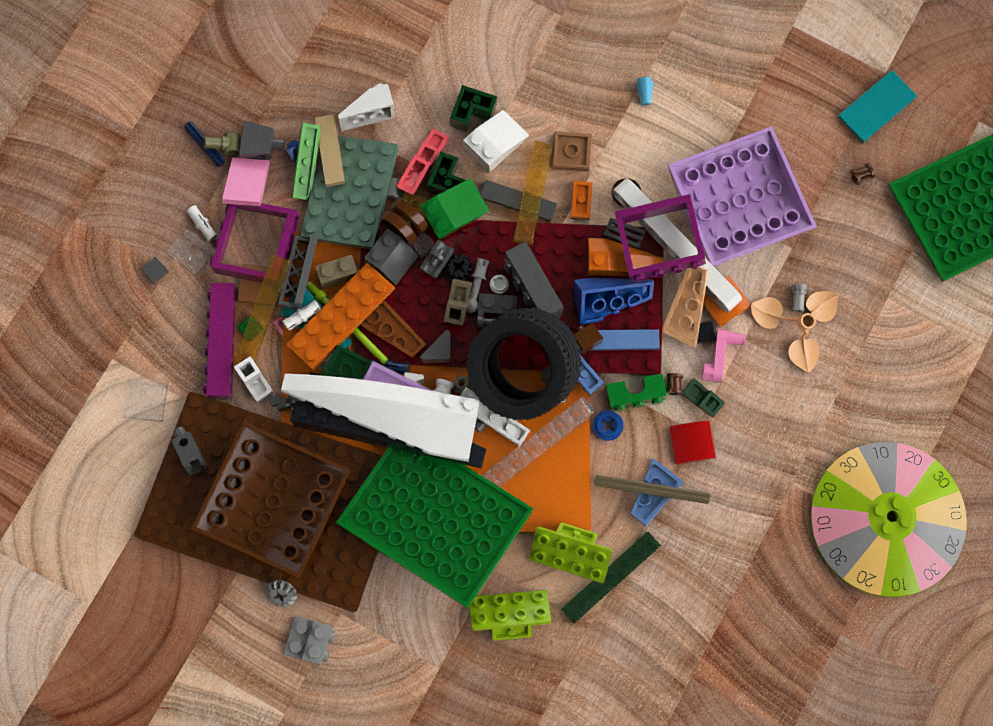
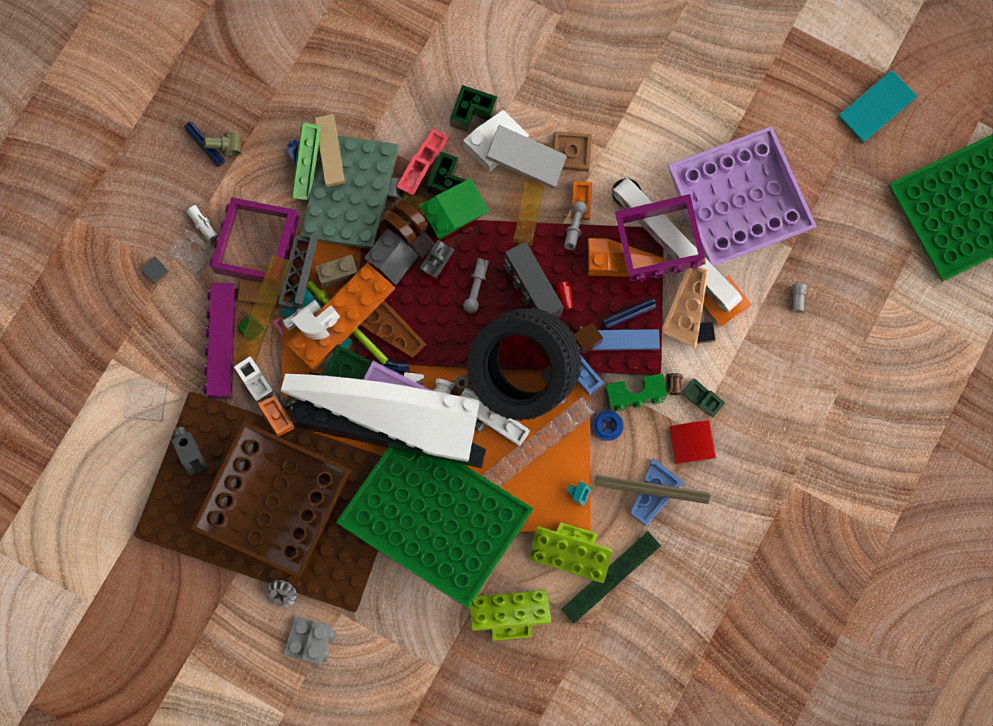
bright pink tile [222,158,270,206] -> none
dark grey torso [239,121,285,160] -> none
white slope [338,84,395,132] -> none
dark grey slope [420,330,450,364] -> none
black gear [443,253,474,282] -> none
dark tan brick [444,279,472,325] -> none
dark grey plate [477,293,517,328] -> none
dark grey tile [481,180,557,222] -> none
white plate [490,275,509,294] -> none
blue wedge [573,278,654,325] -> none
dark grey tile [603,217,646,249] -> none
medium azure cone [635,77,654,105] -> none
bright pink beam [702,329,746,383] -> none
light nougat plant [751,291,839,372] -> none
dish [810,442,967,597] -> none
reddish brown bush [850,163,875,185] -> none
none -> orange plate [258,395,294,437]
none -> white brick [292,305,340,340]
none -> light grey tile [486,125,567,189]
none -> red cone [553,281,573,311]
none -> light grey pin [564,201,587,250]
none -> teal tile [566,481,591,507]
none -> dark blue axle [602,298,656,329]

